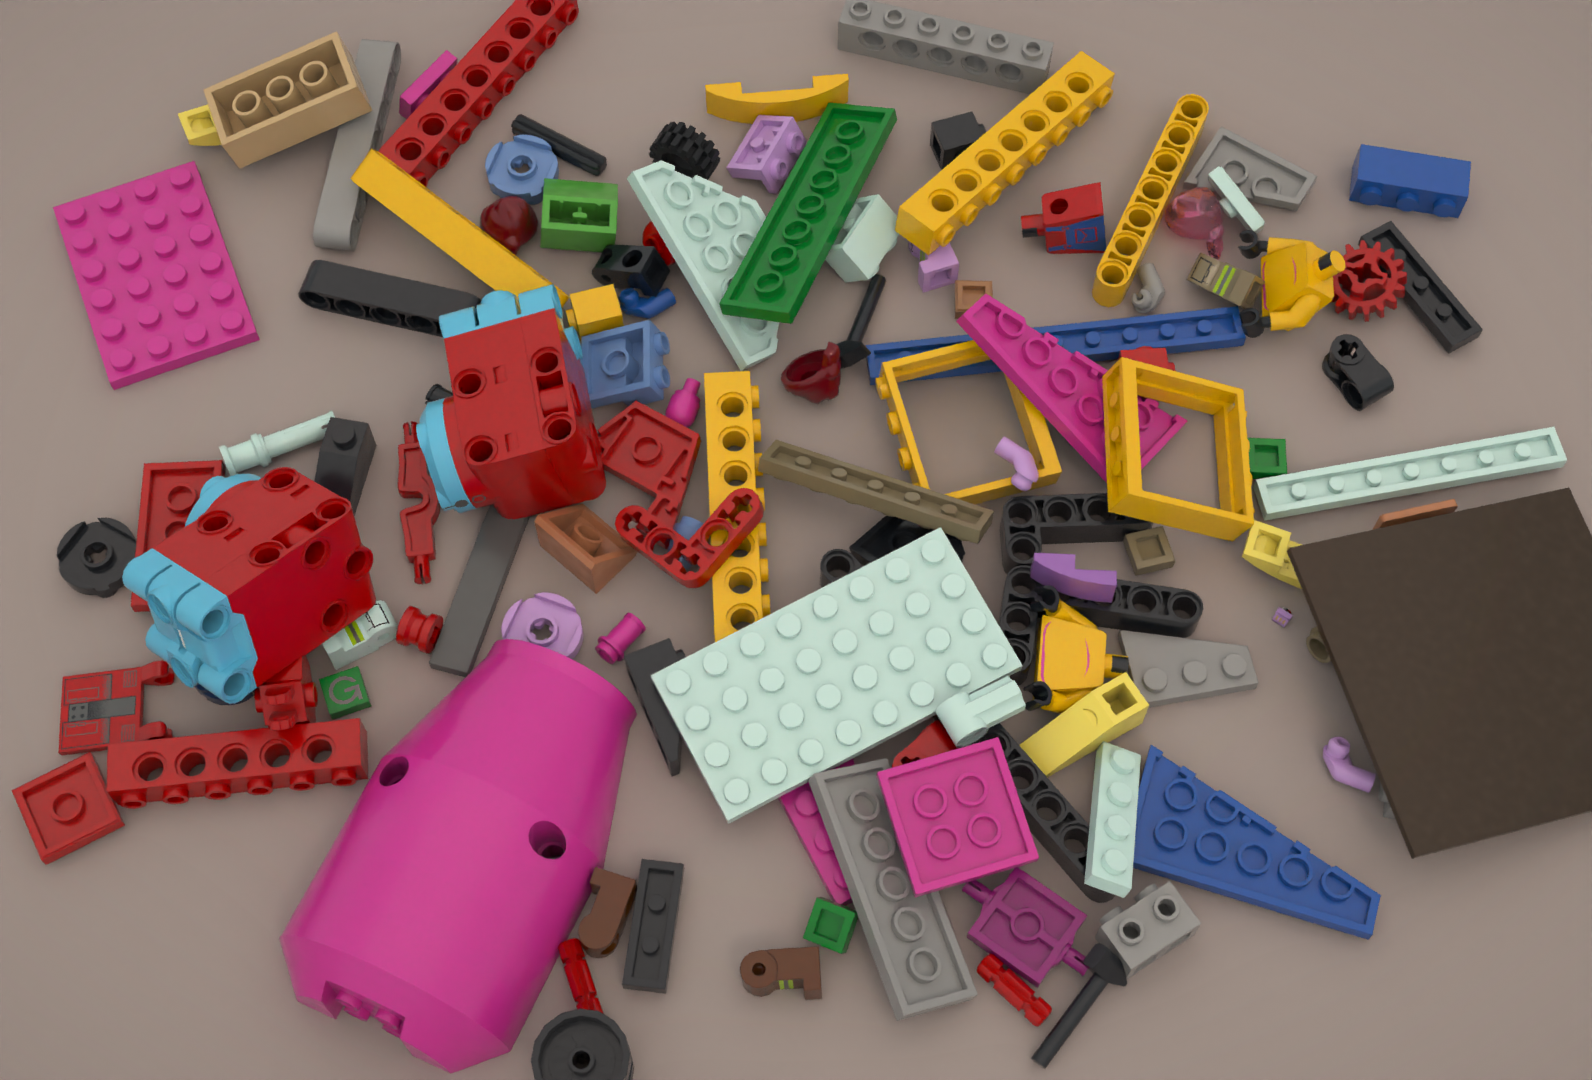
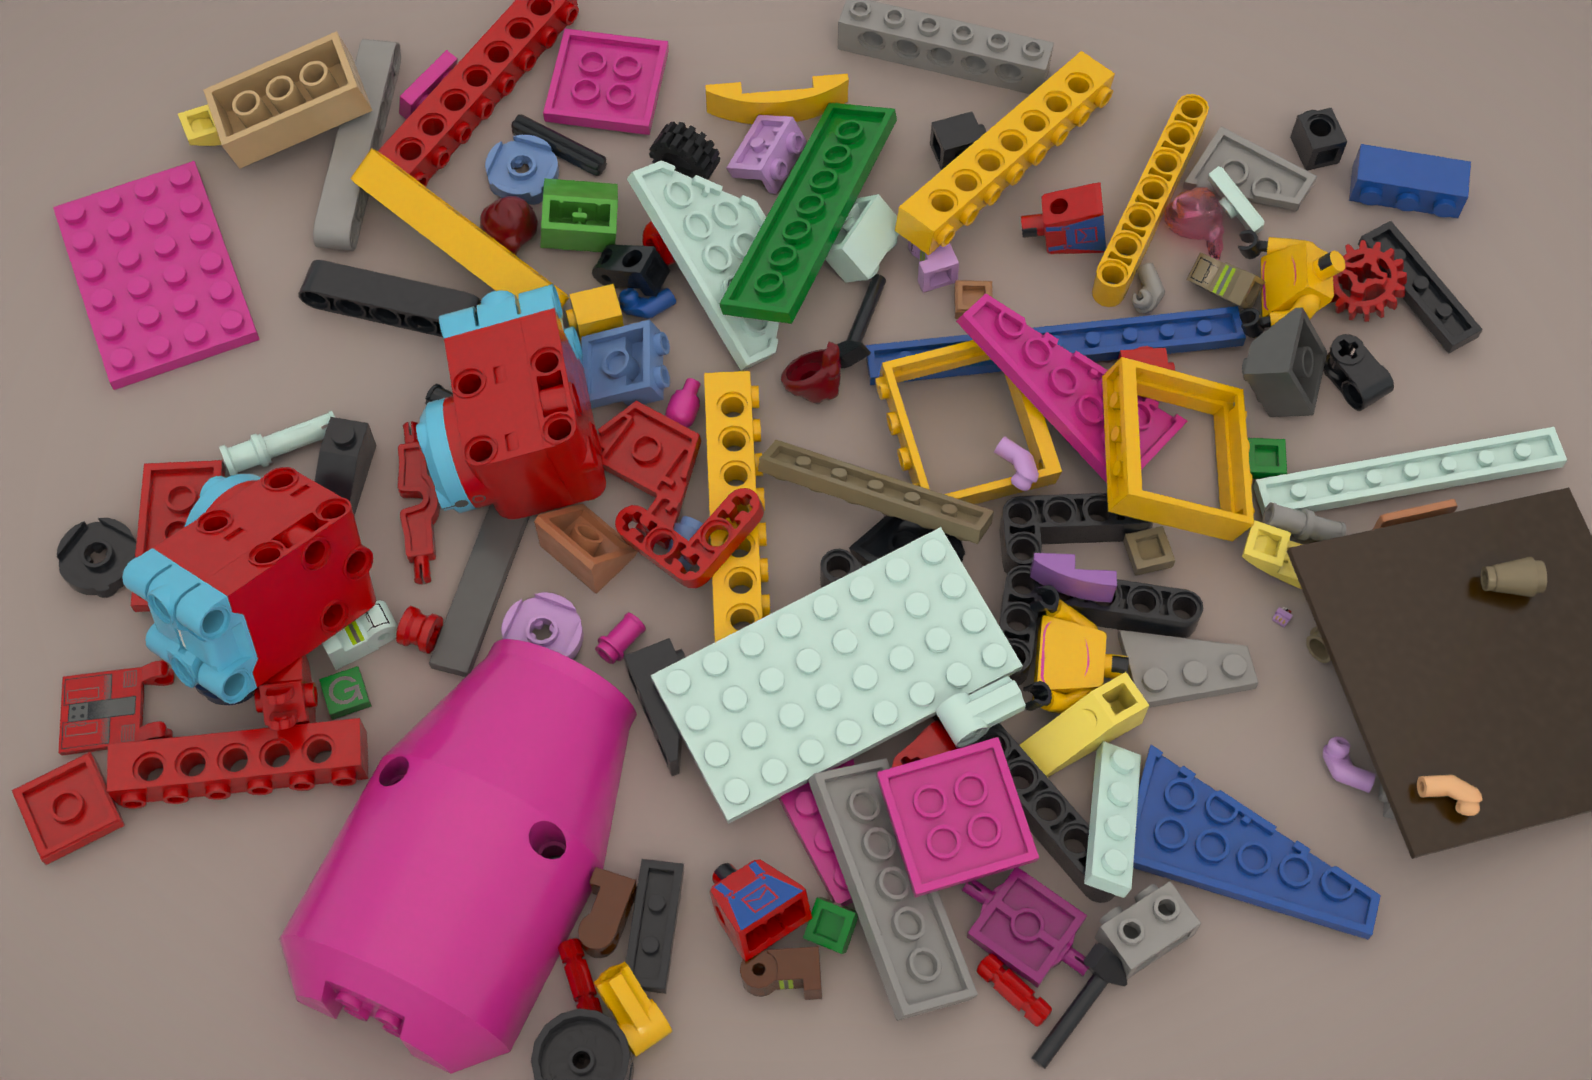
none -> dark pink plate [543,28,669,135]
none -> yellow piece [593,962,673,1057]
none -> red torso [709,859,812,962]
none -> dark grey slope [1242,307,1327,417]
none -> light grey pin [1262,502,1346,541]
none -> black brick [1290,107,1347,171]
none -> light nougat arm [1417,775,1483,816]
none -> dark tan cone [1480,557,1547,597]

